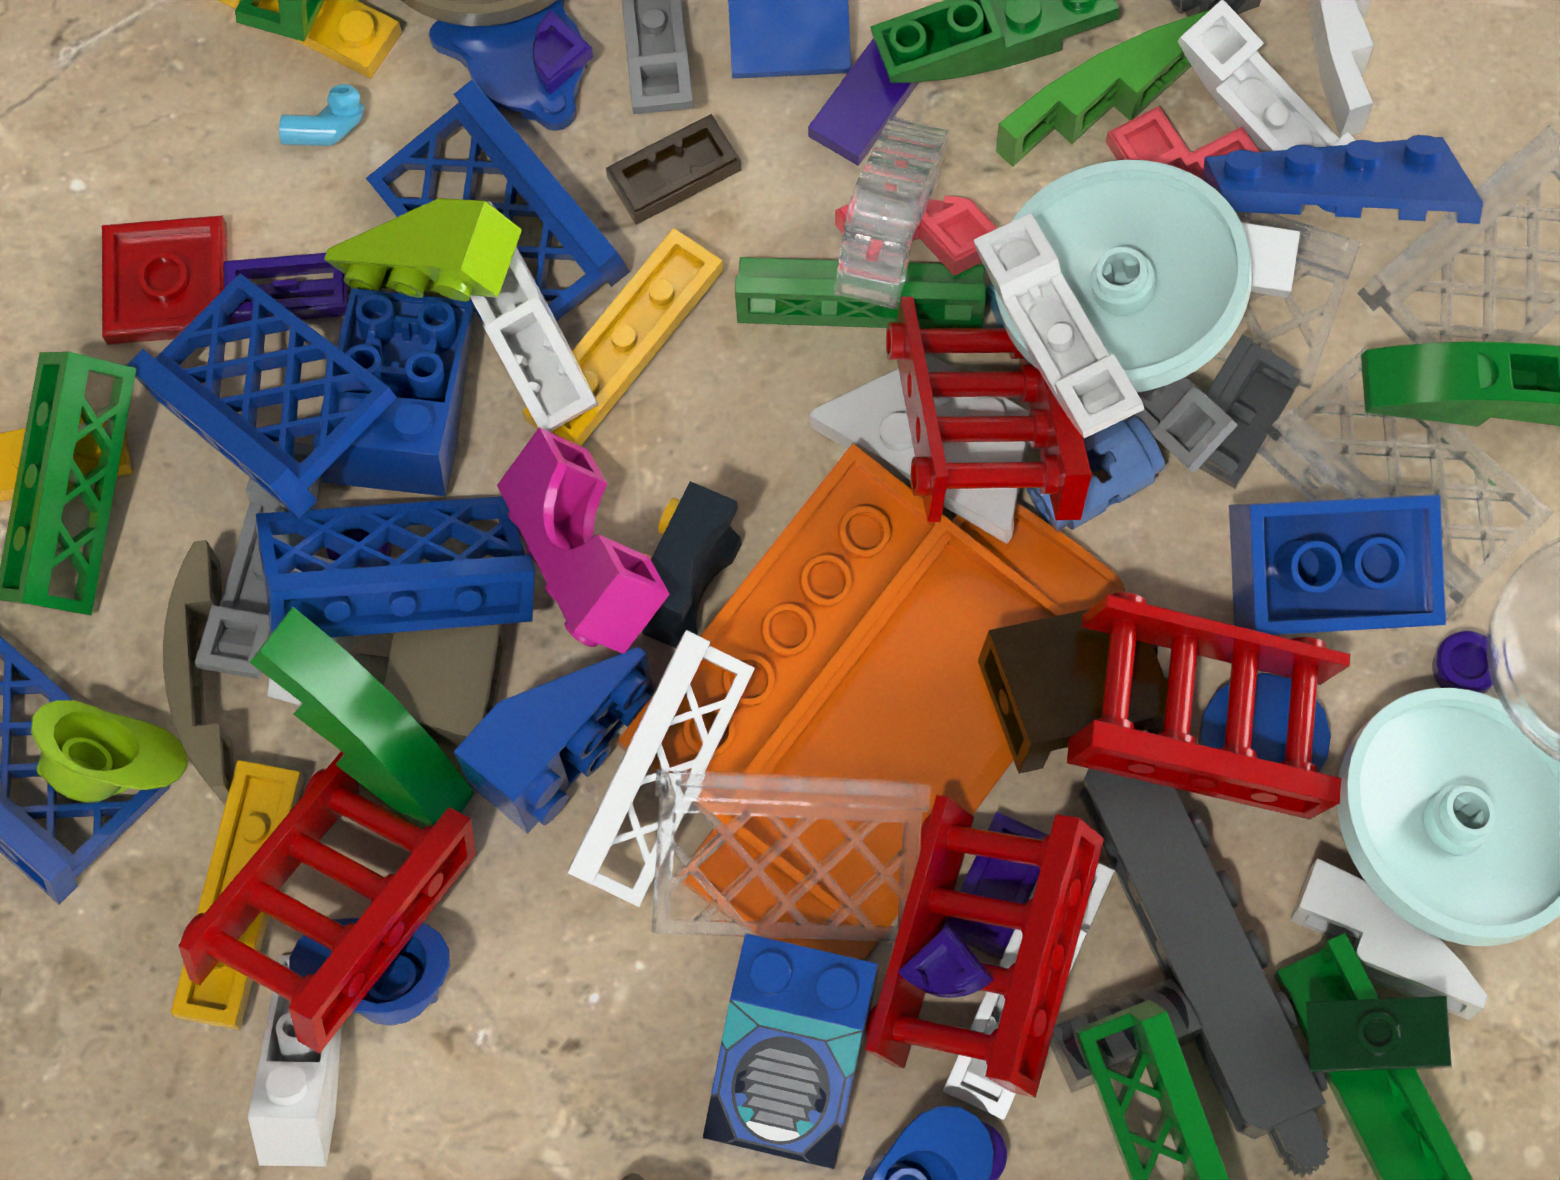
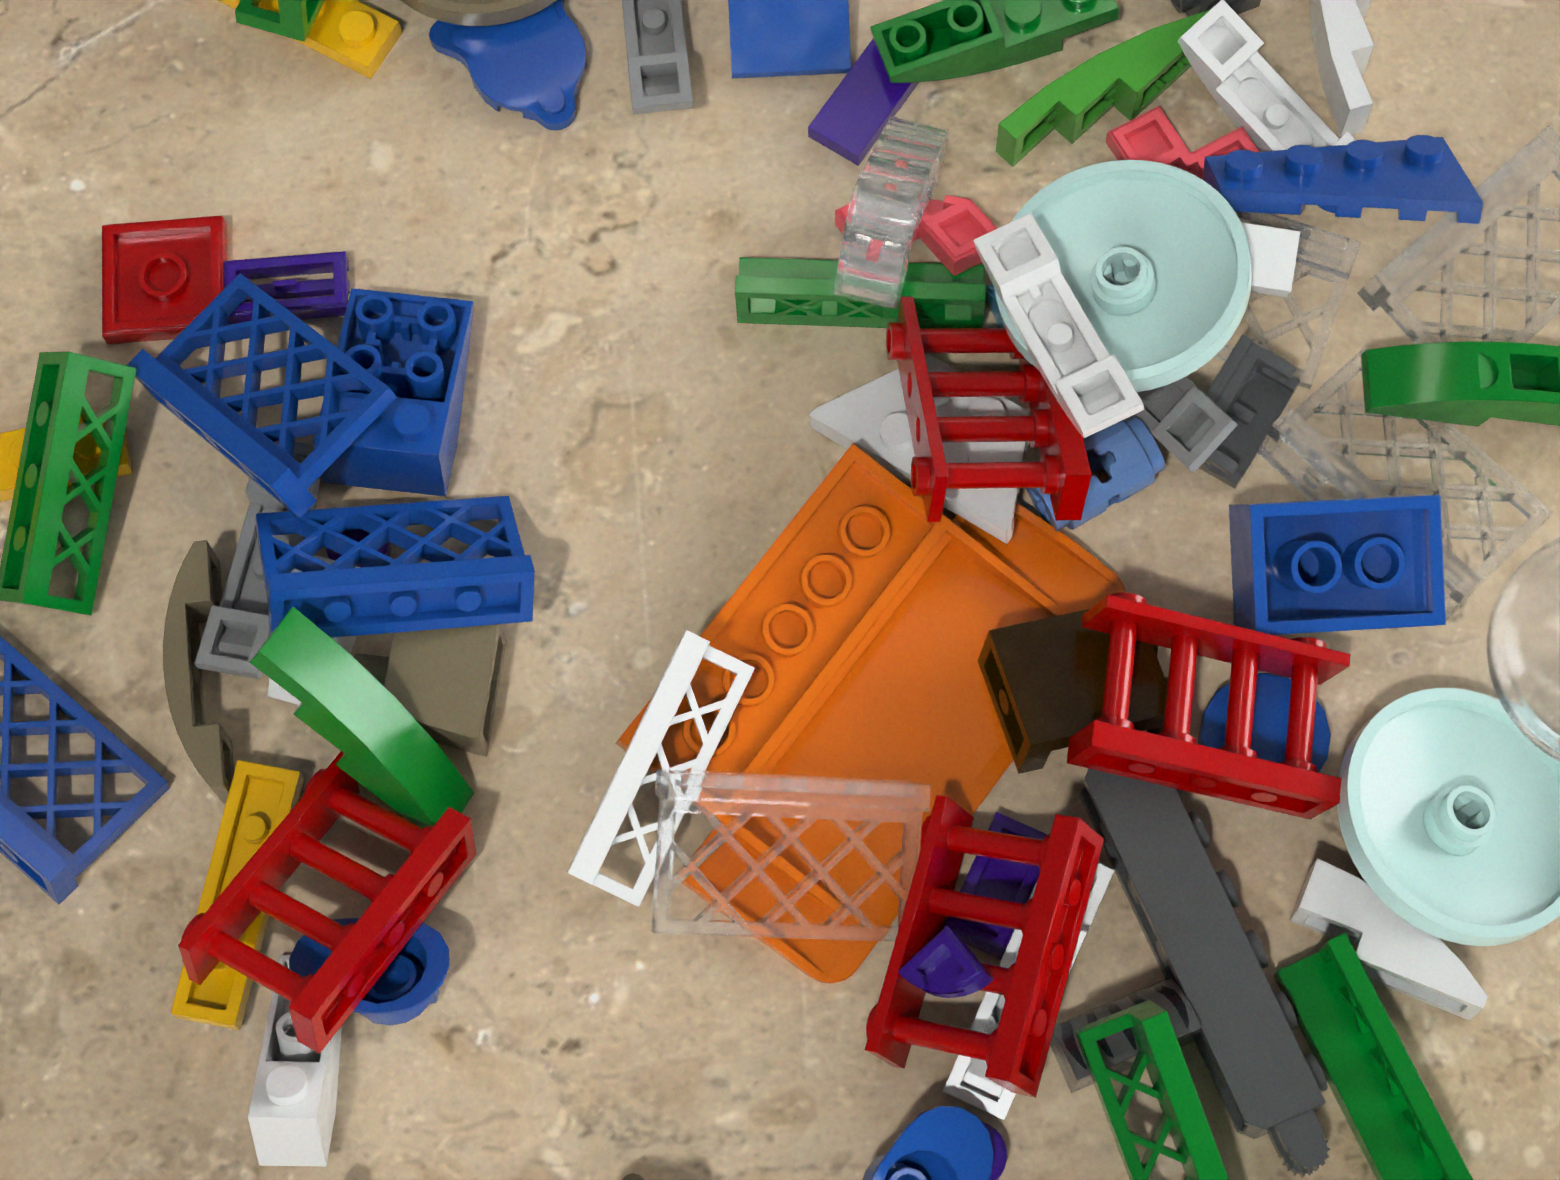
lime piece [31,700,188,803] -> none
medium azure arm [279,84,364,146] -> none
lime slope [324,198,522,302] -> none
blue fence [366,79,630,323] -> none
blue slope [454,646,654,834] -> none
white slope [470,201,599,432] -> none
dark pink arch [497,427,670,654] -> none
yellow plate [523,228,723,446] -> none
dark purple tile [533,10,593,95] -> none
dark brown plate [606,114,742,225] -> none
black brick [642,481,742,648] -> none
slope [703,933,879,1169] -> none
dark green plate [1306,996,1452,1073] -> none
dark purple tile [1432,631,1501,694] -> none

